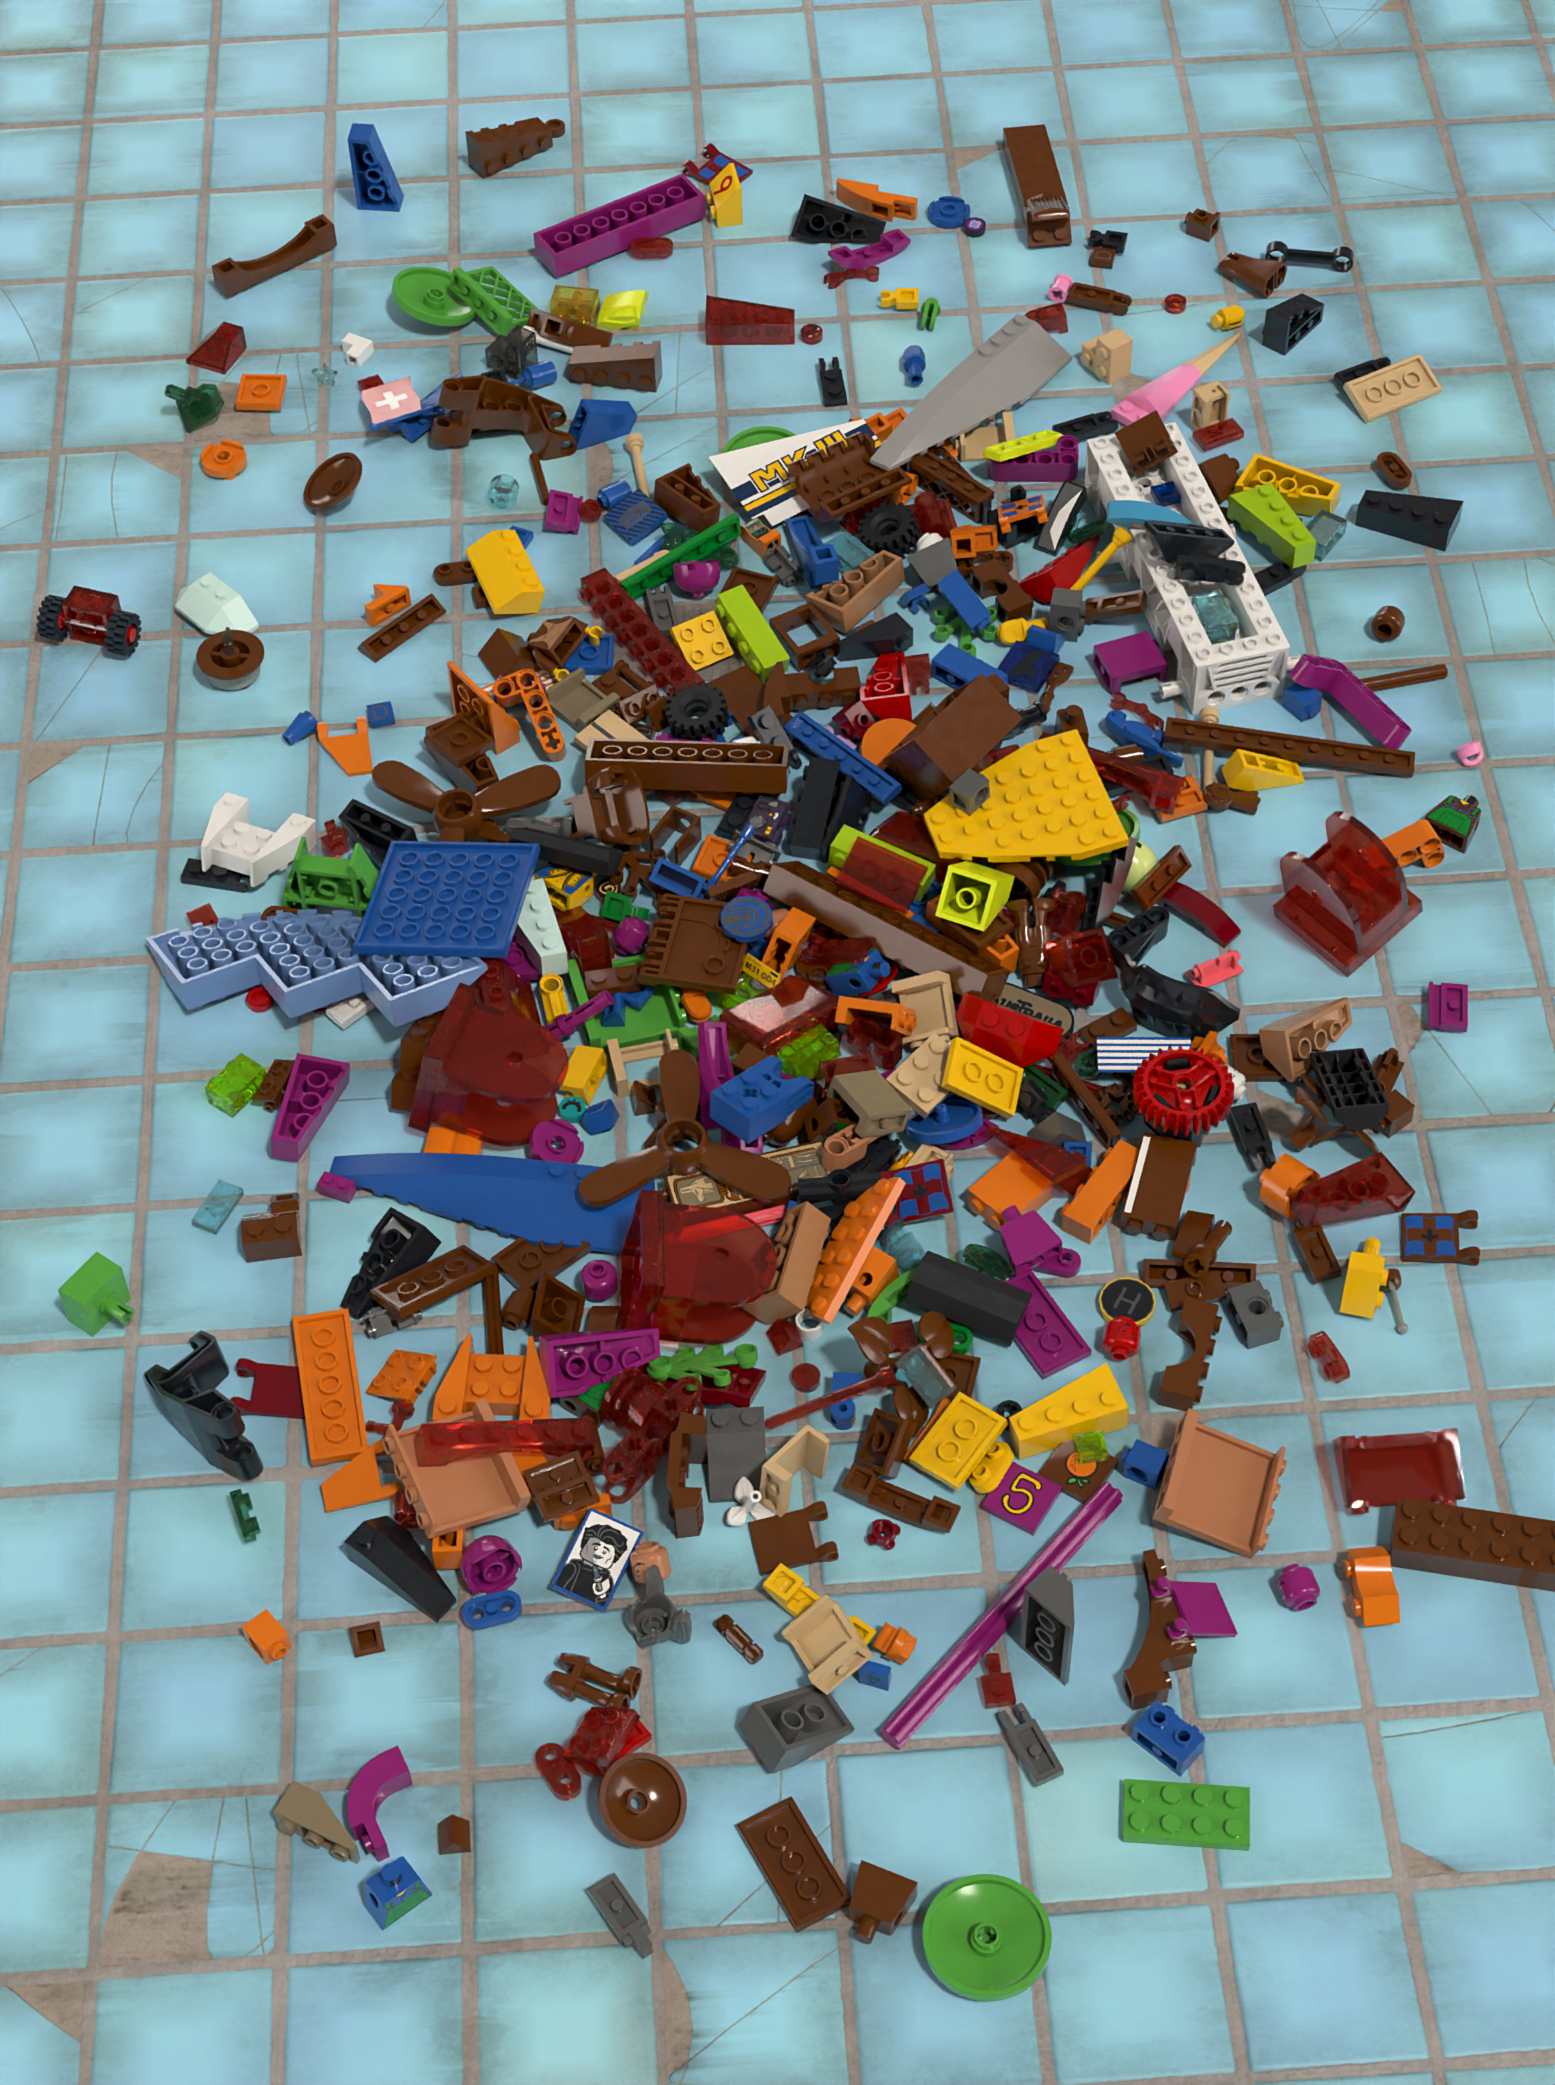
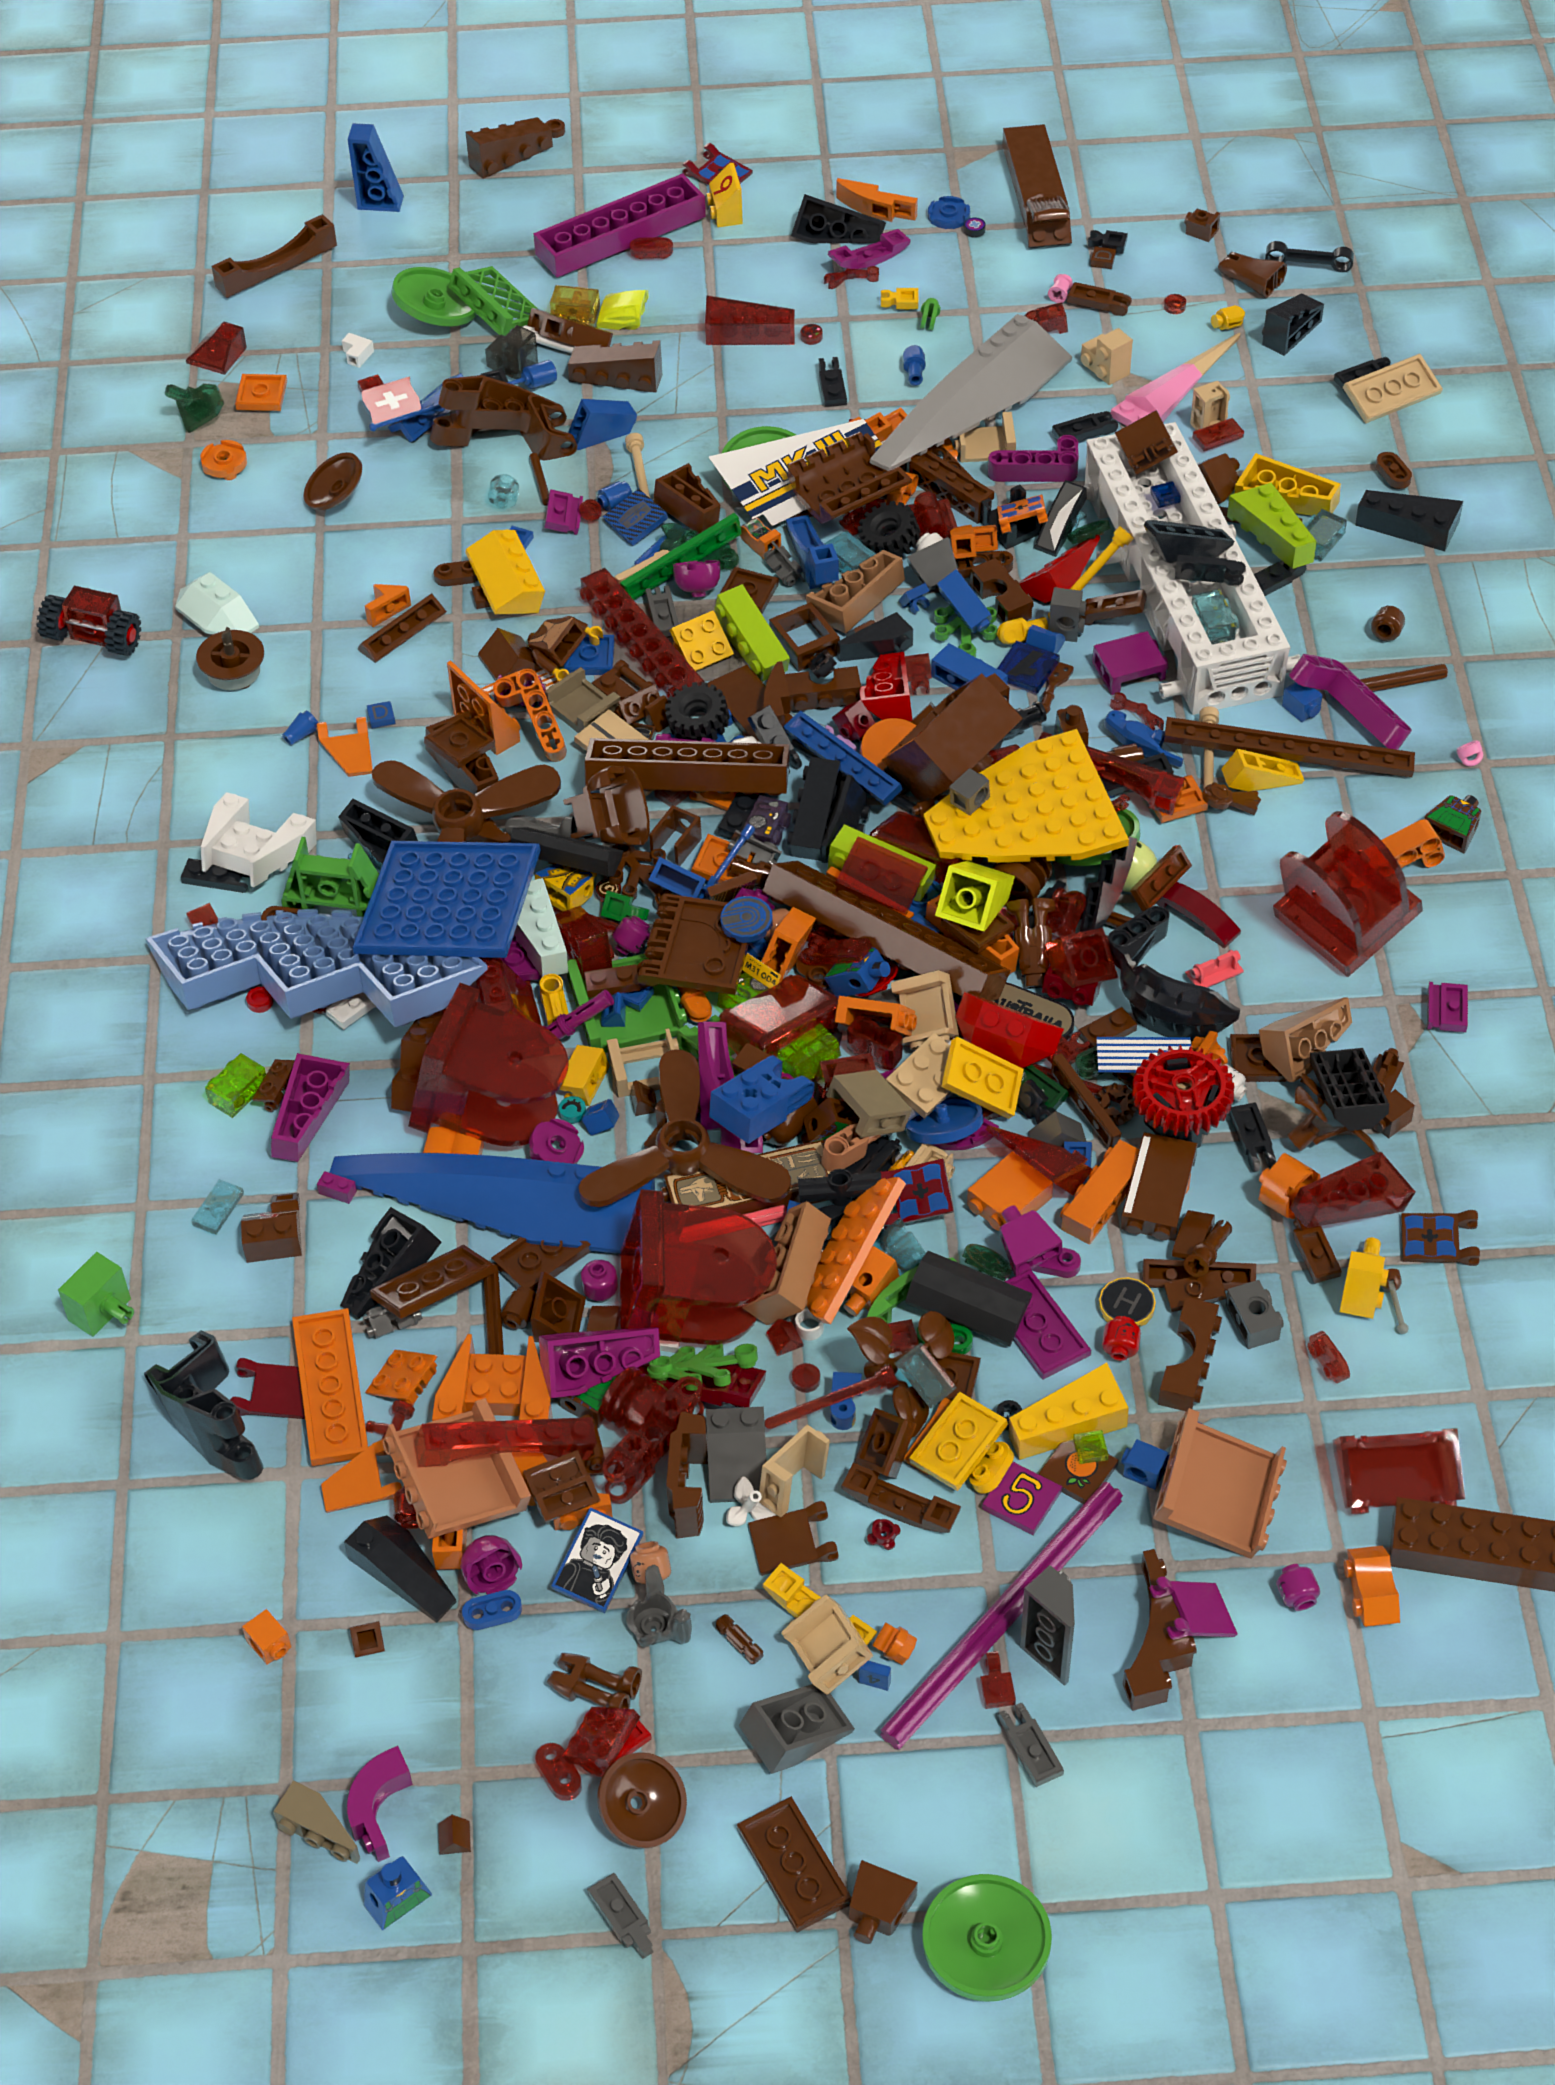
clear green plate [229,1488,261,1544] -> none
clear light blue piece [311,363,338,386] -> none
clear red plate [320,819,350,858] -> none
neon yellow tile [983,429,1063,462] -> none
dark azure slope [1107,500,1194,528] -> none
bright green plate [1122,1779,1250,1851] -> none
blue brick [1132,1700,1206,1777] -> none

